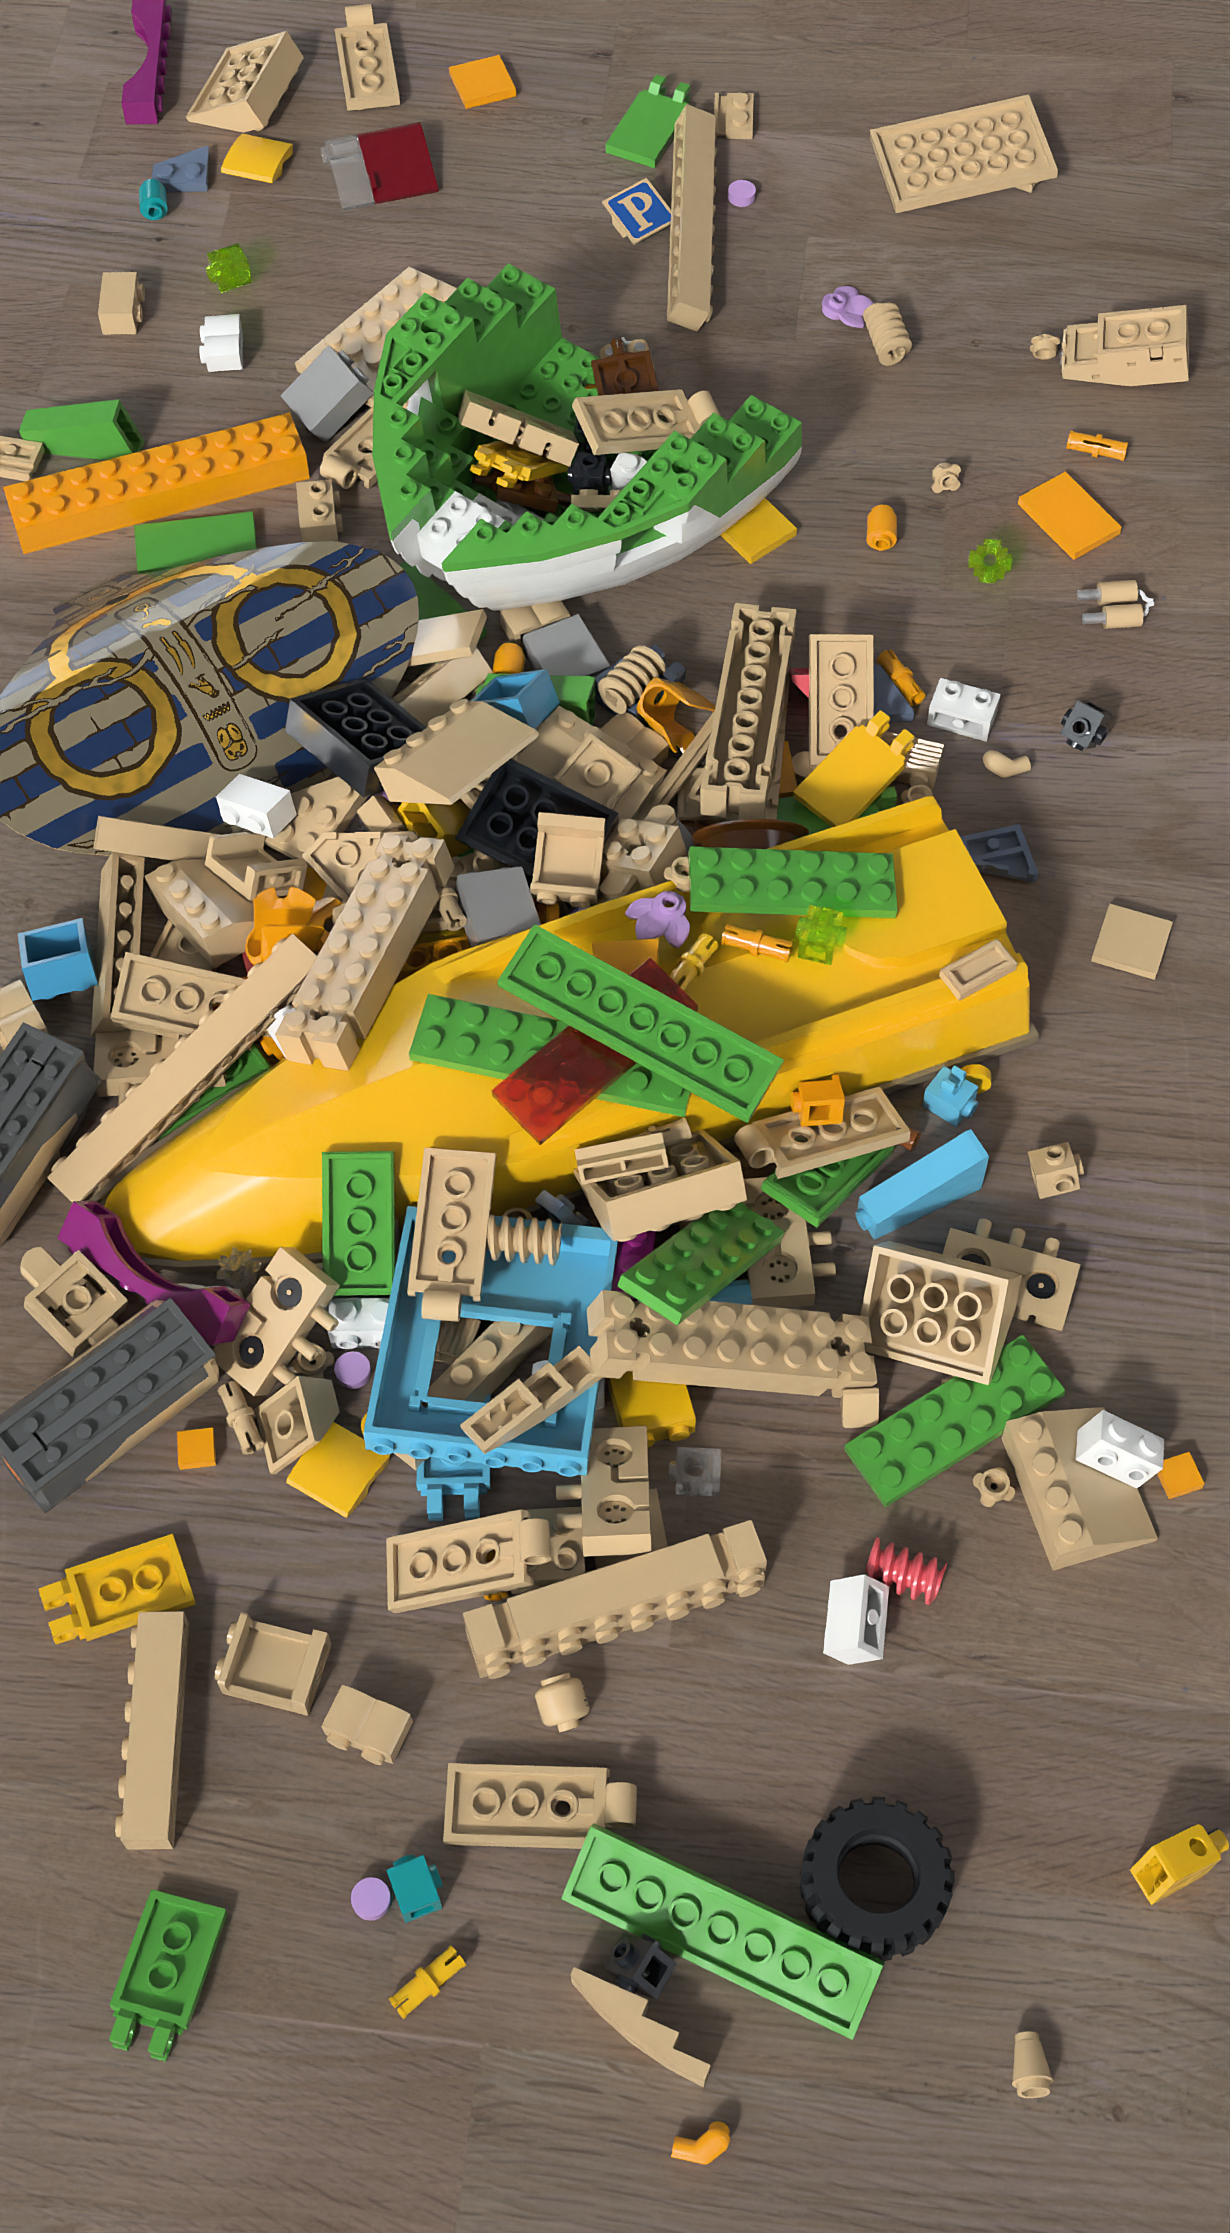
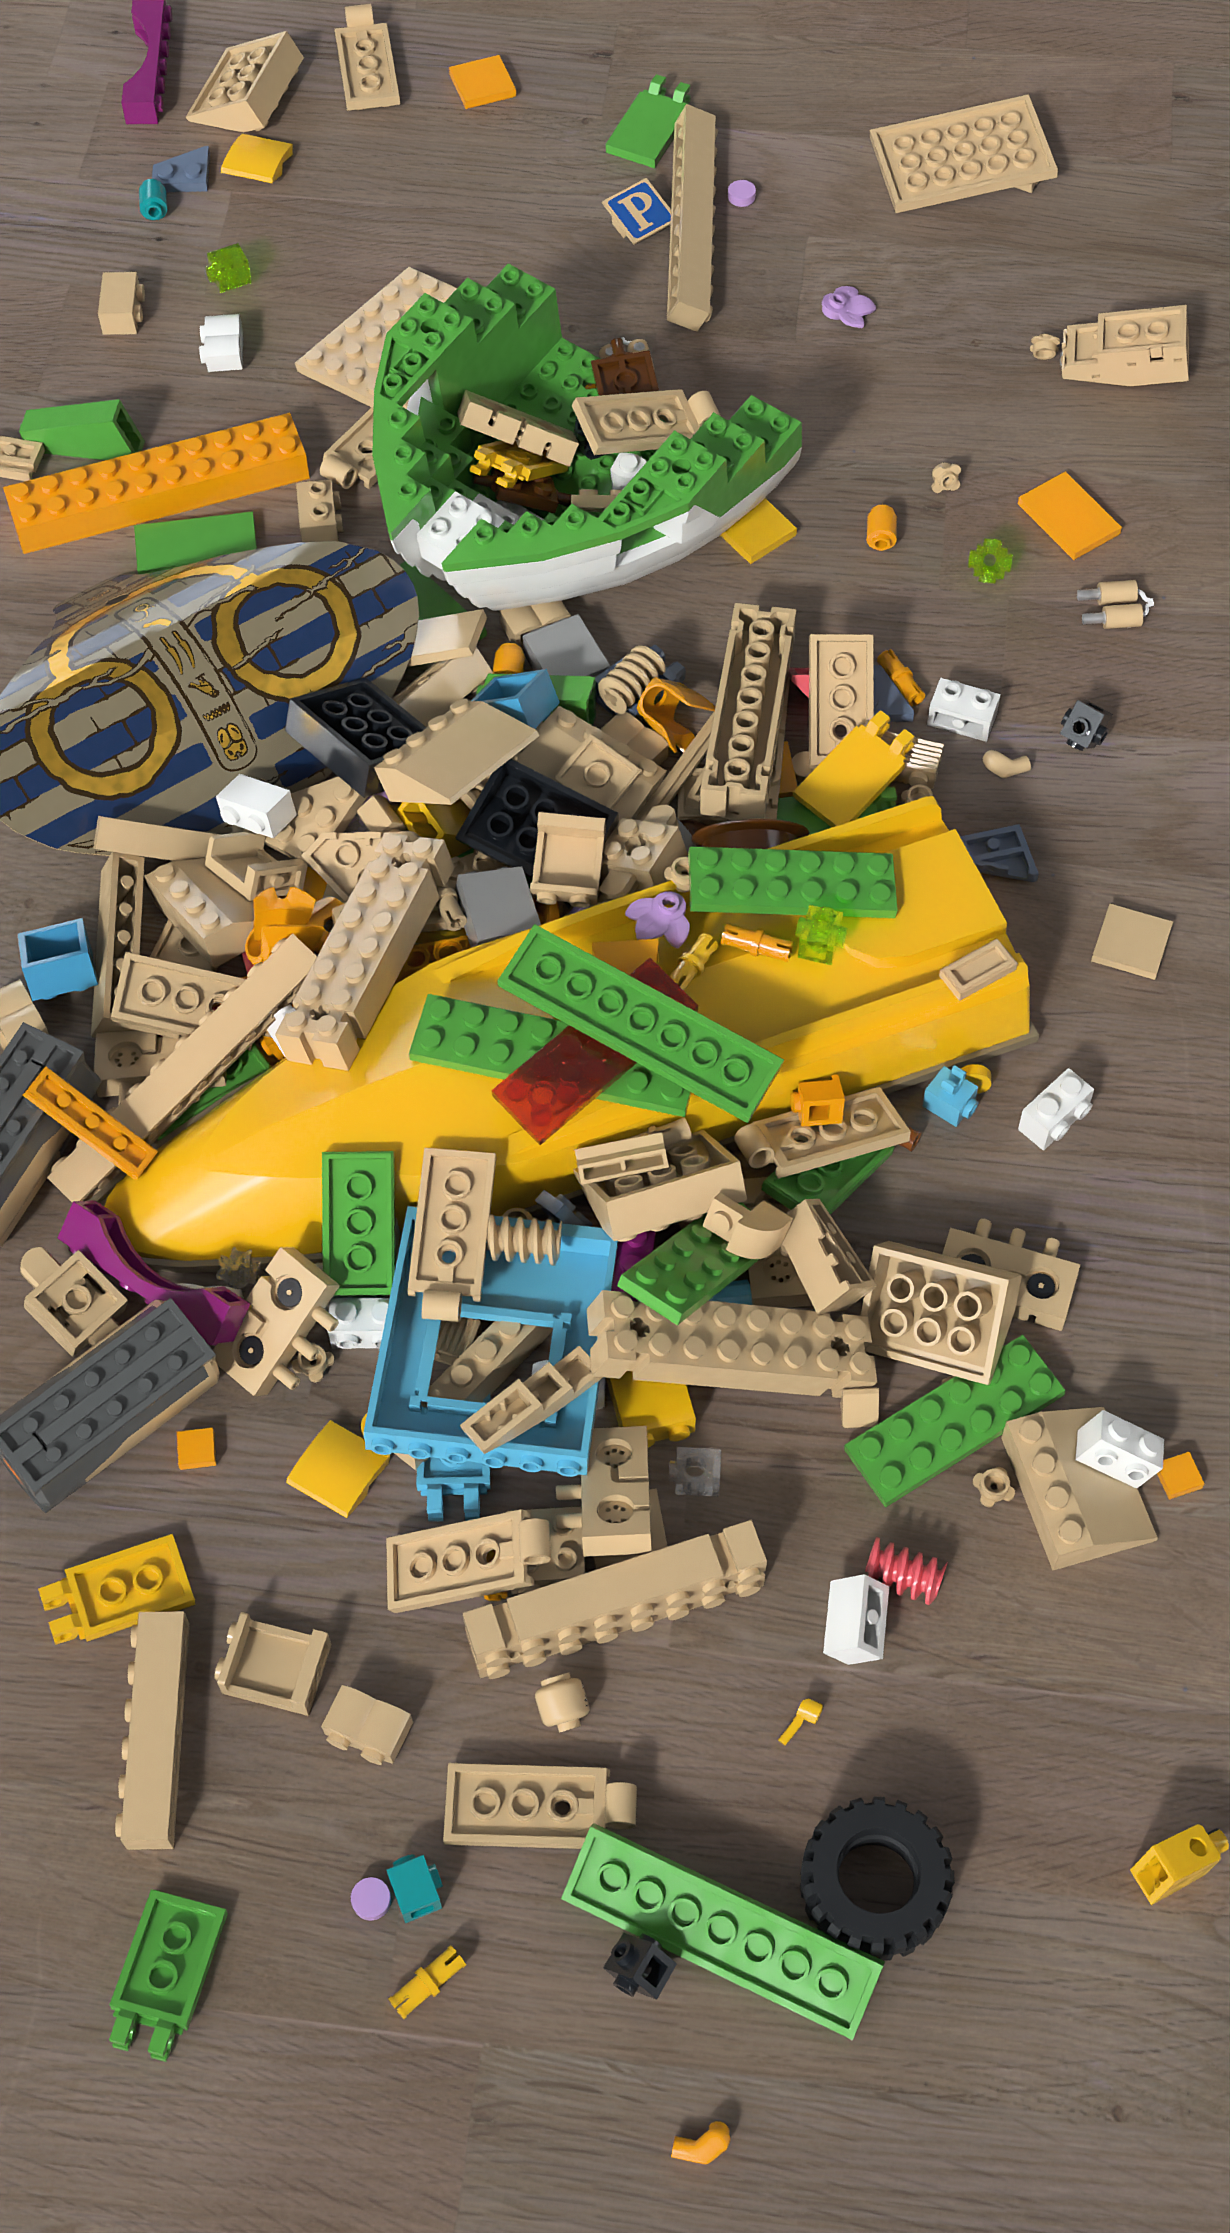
tan pin [218,1381,264,1455] -> none
tan slope [255,1376,340,1474] -> none
light grey brick [281,345,374,443] -> none
dark red door [320,122,439,211] -> none
lavender tile [334,1351,371,1389] -> none
black brick [568,452,612,495] -> none
tan slope [571,1967,711,2088] -> none
tan plate [714,92,754,139] -> none
medium azure slope [855,1129,989,1240] -> none
tan piece [863,302,912,366] -> none
tan cone [1012,2031,1053,2098] -> none
tan brick [1028,1142,1084,1199] -> none
light orange pin [1066,430,1128,461] -> none
none -> light orange tile [23,1066,158,1181]
none -> tan brick [702,1193,793,1259]
none -> yellow hand [778,1699,823,1746]
none -> tan wedge [782,1199,877,1314]
none -> white brick [1018,1068,1094,1151]

